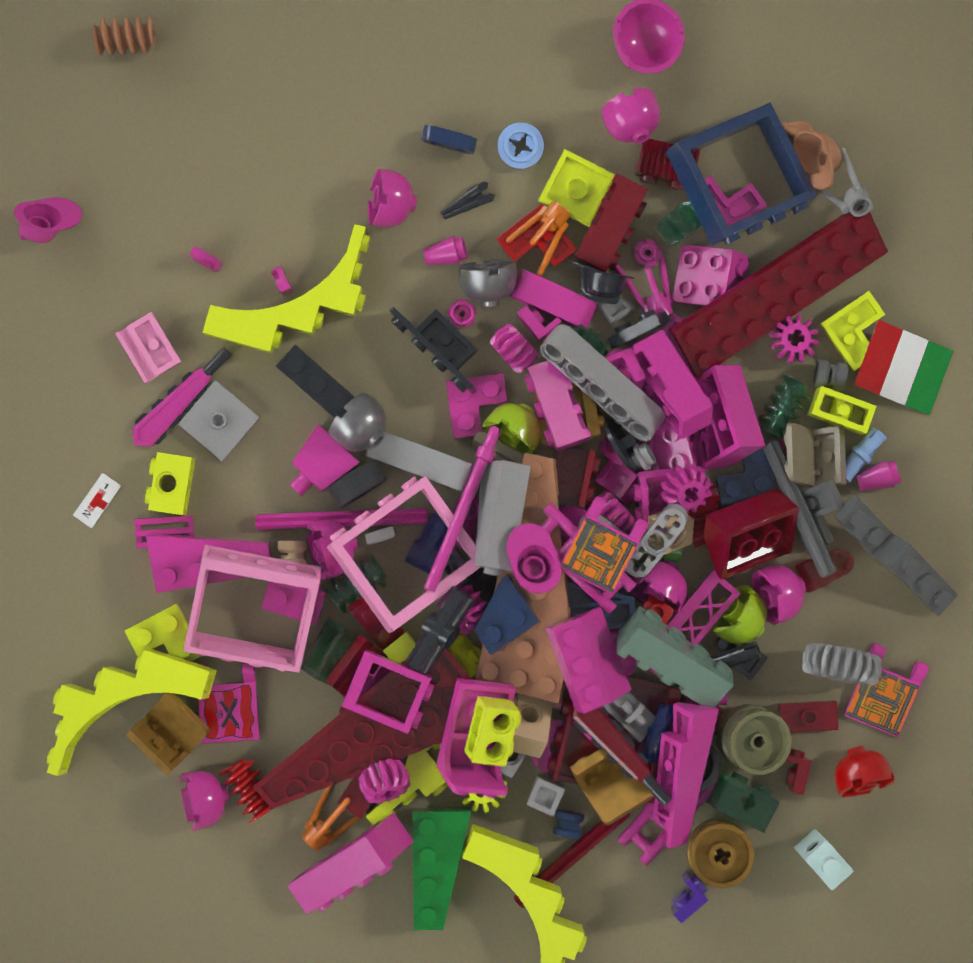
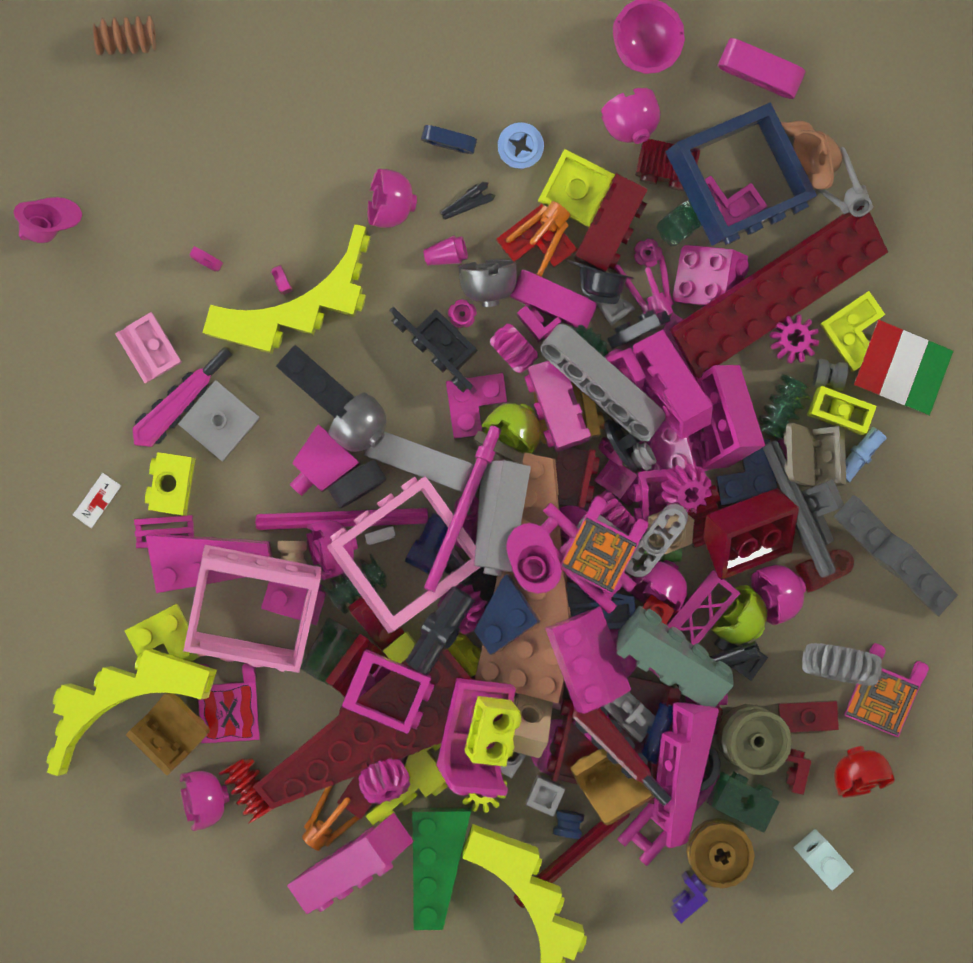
dark pink cone [856,460,901,492] -> none
none -> dark pink beam [717,38,806,99]

